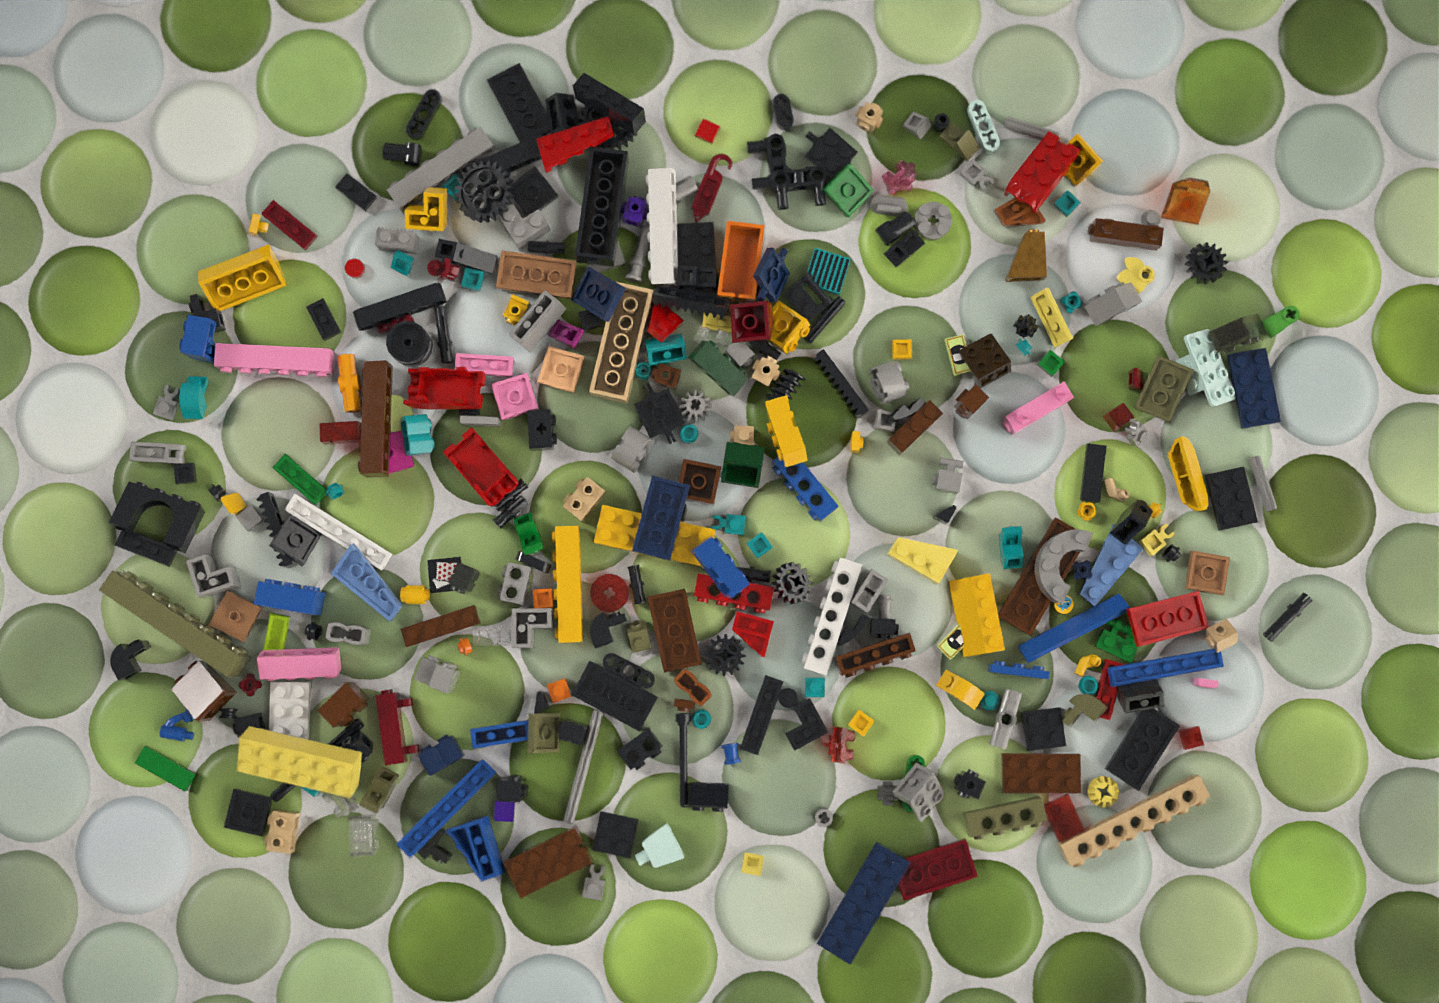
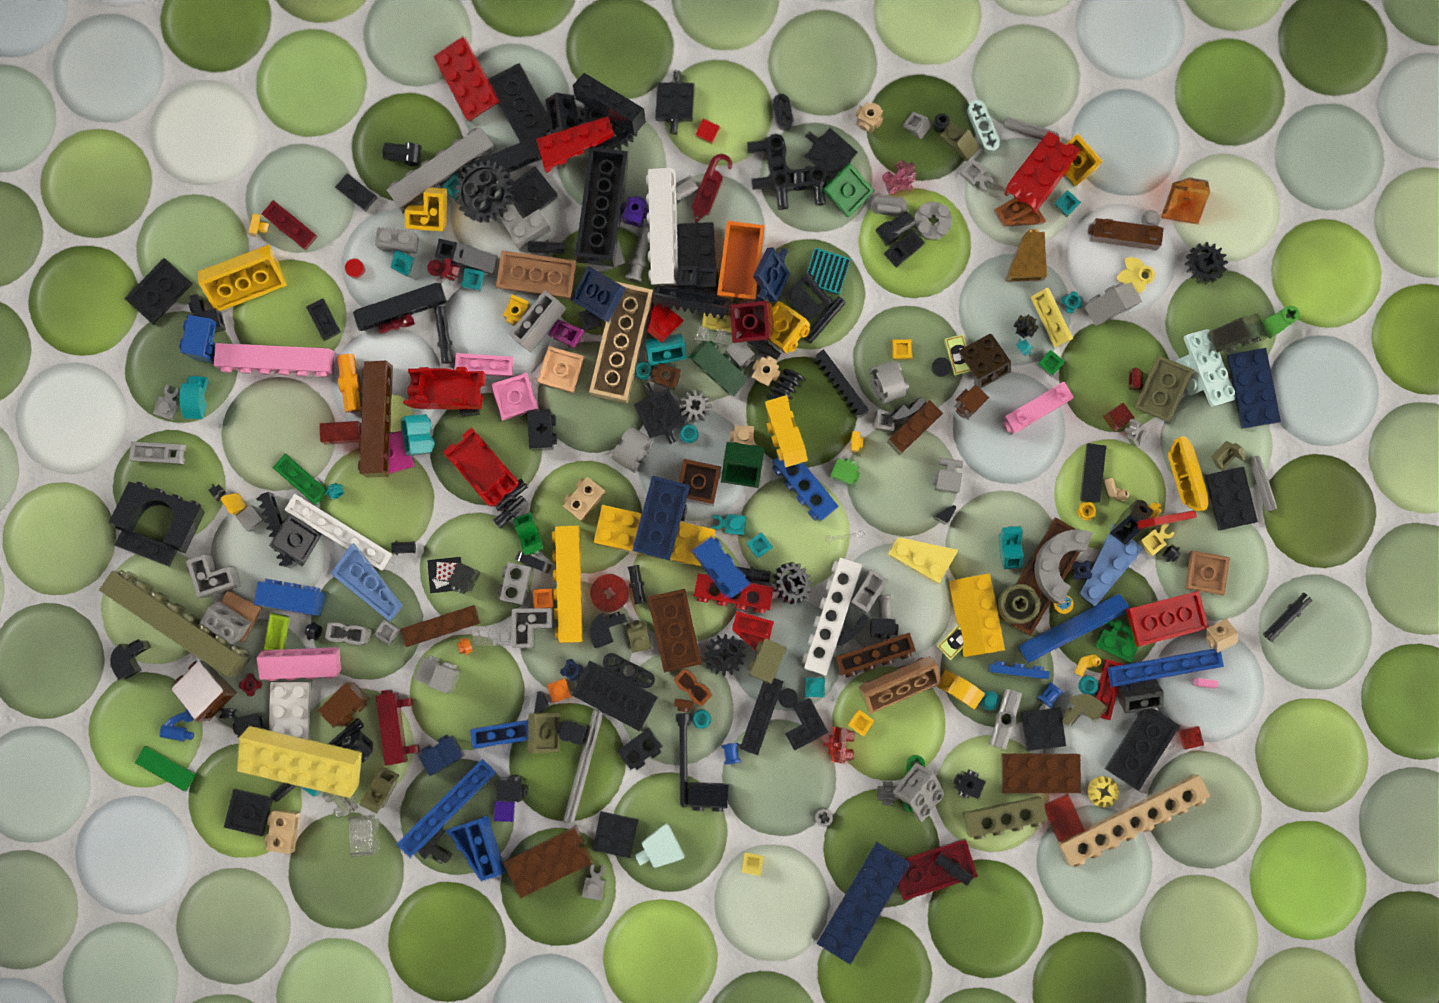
black plate [174,463,197,485] -> none
black wheel [386,321,433,367] -> none
yellow brick [400,585,430,604] -> none
black beam [406,89,442,141] -> none
light grey tile [460,416,501,427] -> none
none -> black tile [124,258,193,325]
none -> light grey brick [200,601,251,644]
none -> light grey tile [373,619,401,646]
none -> black pin [391,540,416,556]
none -> red plate [433,36,499,122]
none -> dark blue plate [560,659,583,682]
none -> black plate [655,70,695,134]
none -> olive brick [747,638,787,684]
none -> clear hinge [825,530,865,542]
none -> bright green brick [829,458,860,486]
none -> medium nougat slope [859,656,941,714]
none -> black tile [931,357,951,377]
none -> black pin [934,853,974,887]
none -> olive brick [997,584,1040,624]
none -> blue bush [1038,682,1064,708]
none -> red tile [1137,510,1197,529]
none -> olive bracket [1211,441,1246,471]

